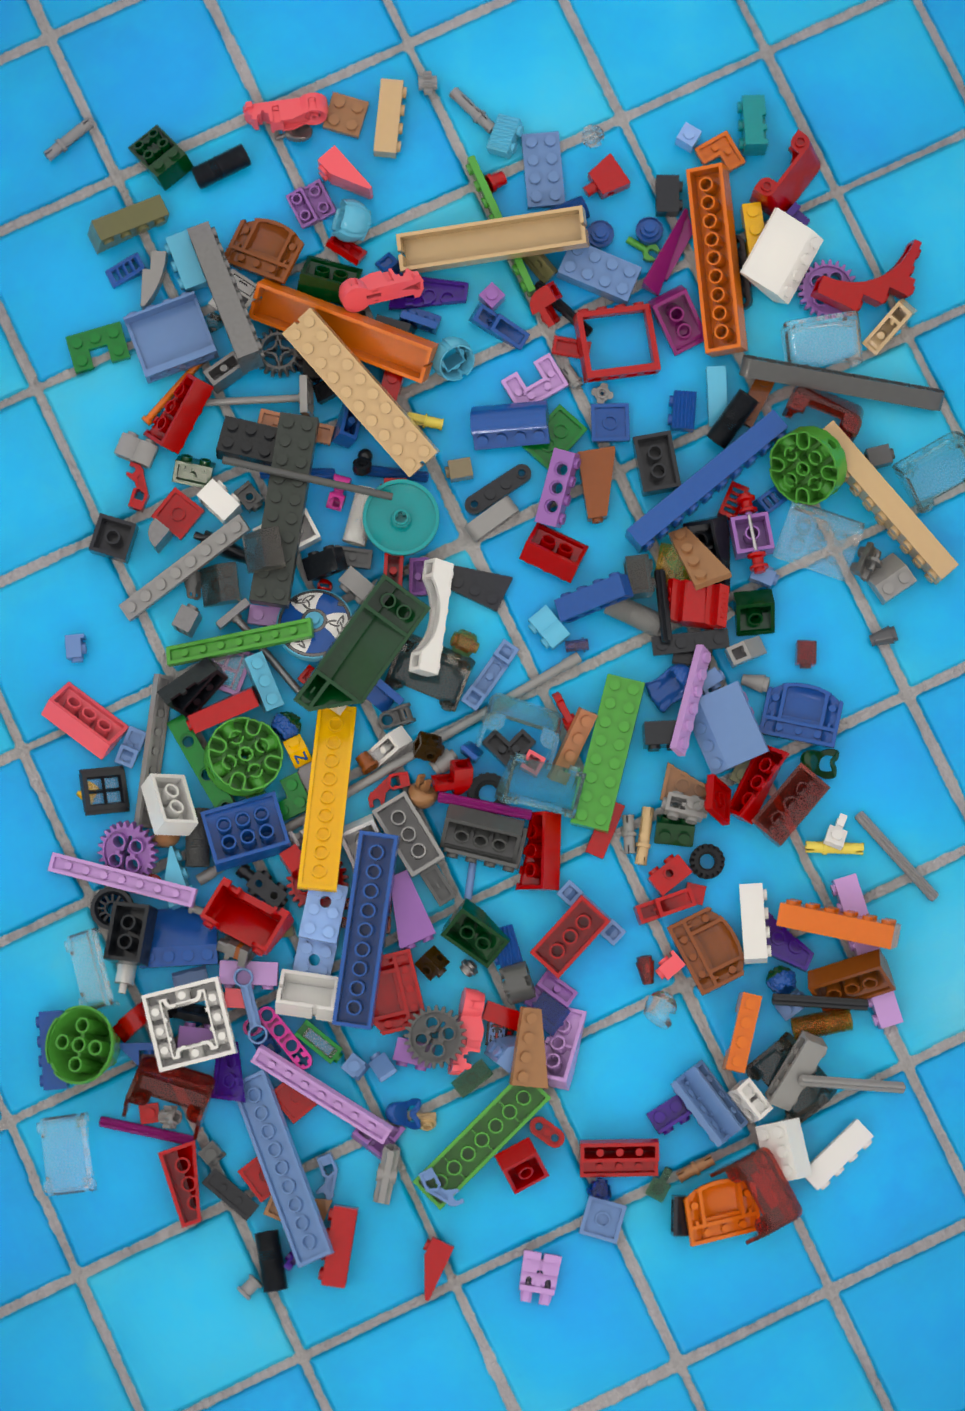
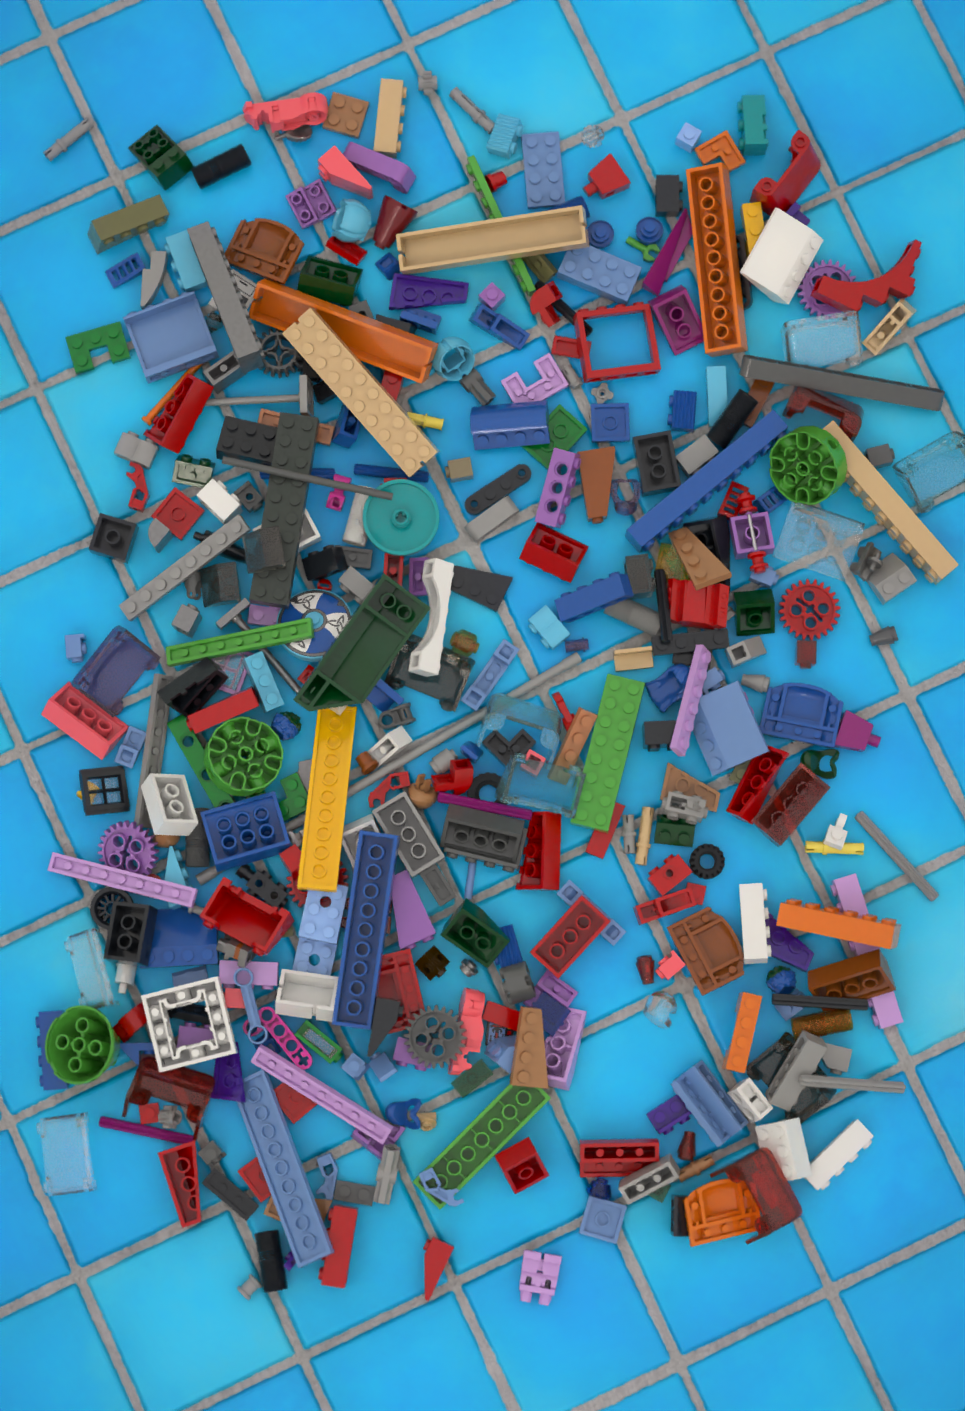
yellow brick [283,734,312,769] -> none
coral piece [339,268,424,313] -> none
black plate [352,449,373,476] -> none
dark brown brick [413,731,444,763] -> none
red plate [529,1116,565,1148] -> none
red plate [704,774,731,826] -> none
none -> clear purple windscreen [71,625,161,717]
none -> dark grey plate [334,1180,376,1206]
none -> medium lavender beam [343,142,416,194]
none -> black slope [367,996,404,1057]
none -> dark red cone [372,195,418,250]
none -> dark grey piece [459,368,496,406]
none -> piece [610,479,641,515]
none -> tan panel [613,646,654,672]
none -> light grey brick [618,1153,680,1205]
none -> light grey brick [676,434,719,478]
none -> clear red cone [677,1131,696,1161]
none -> red gear [778,579,841,641]
none -> light grey slope [821,1043,852,1075]
none -> magenta torso [835,710,881,752]

